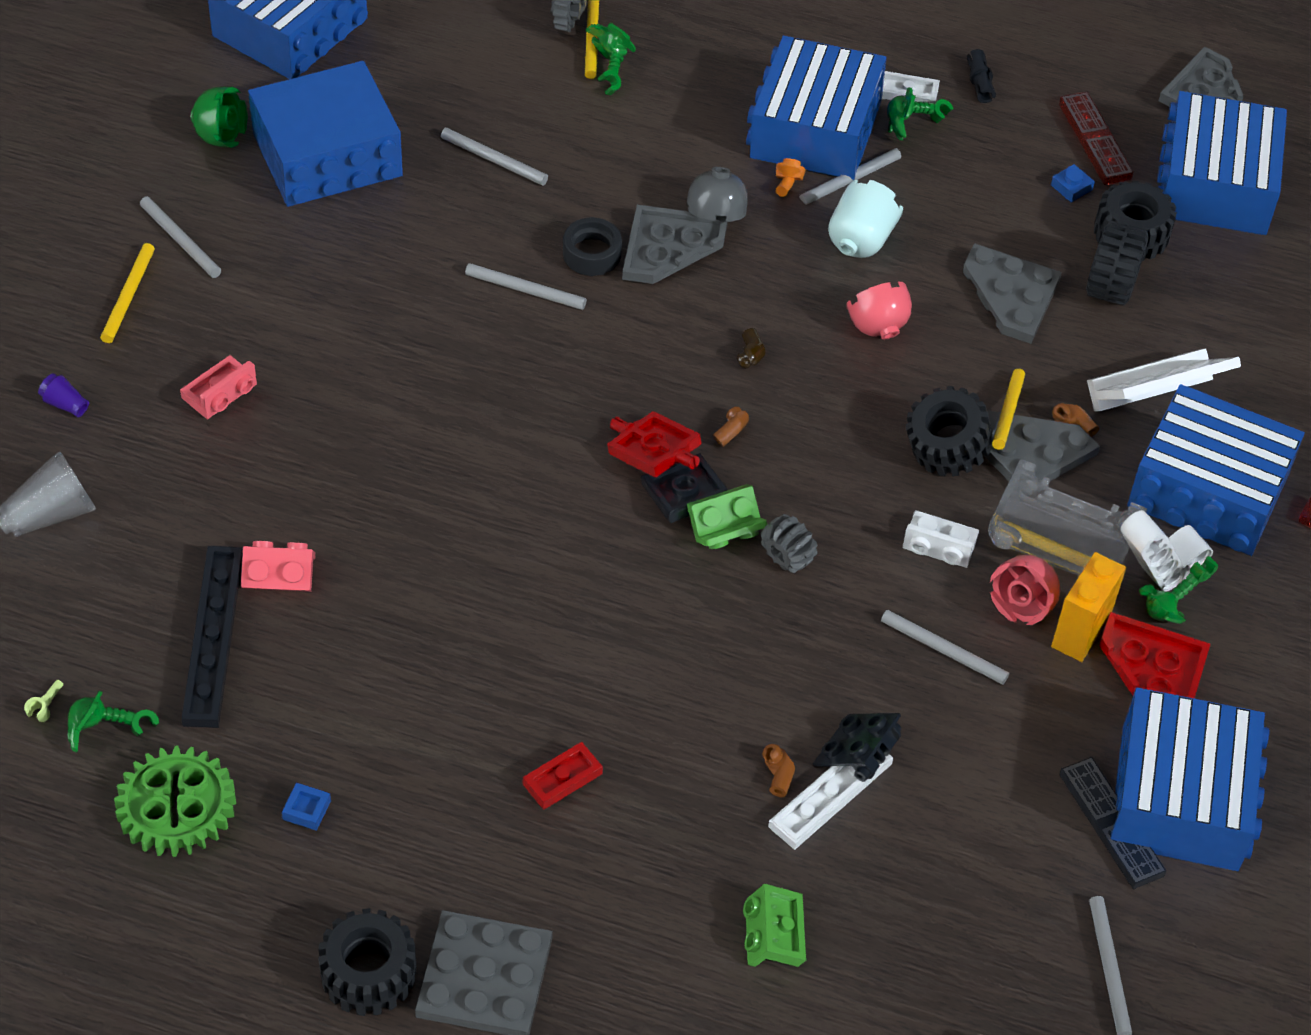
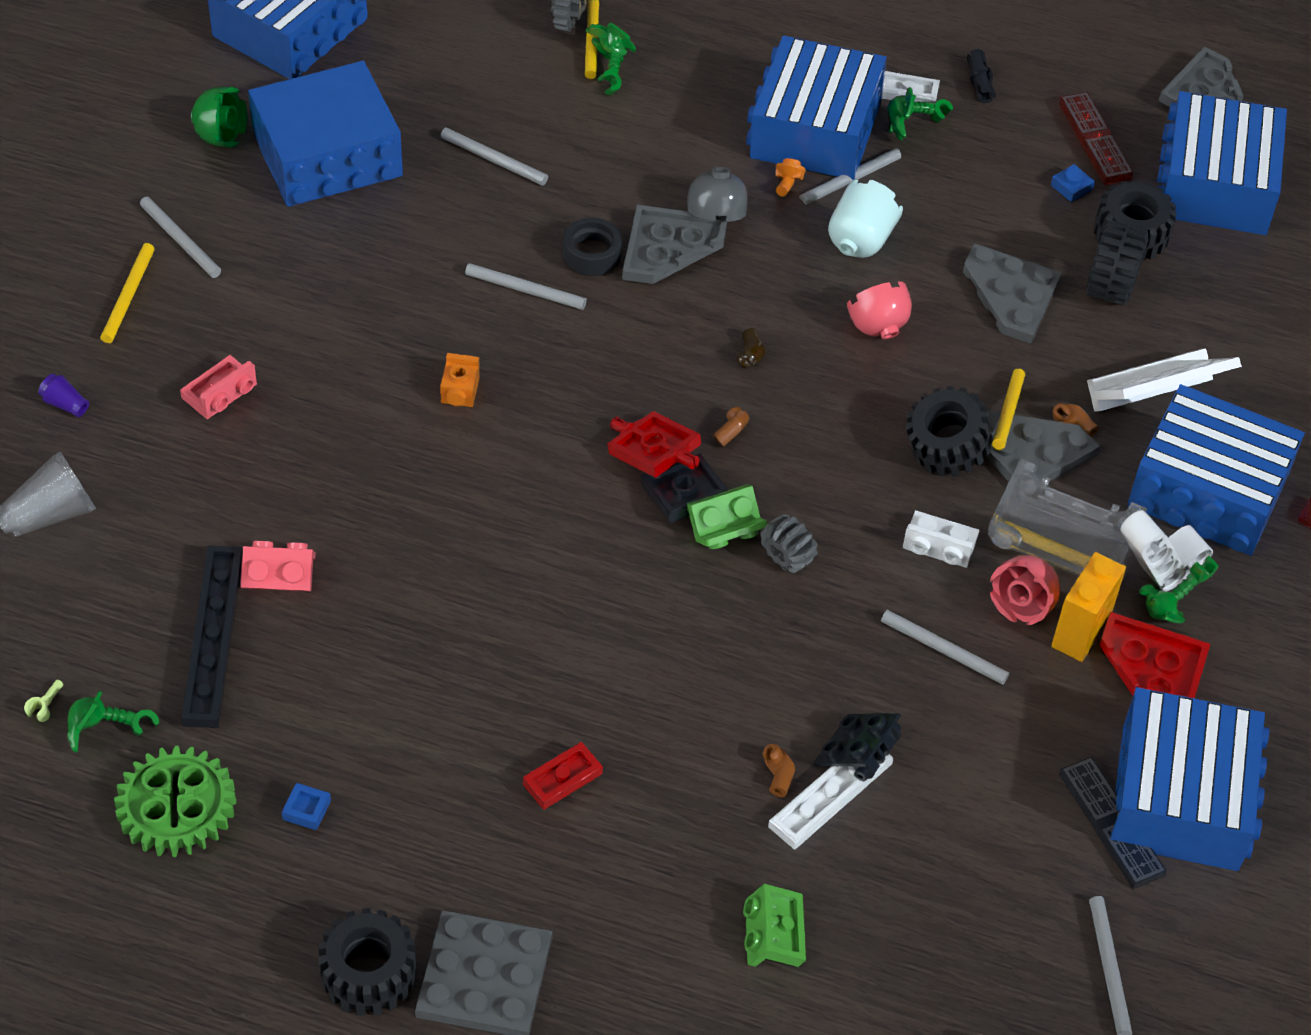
none -> orange brick [440,353,480,407]

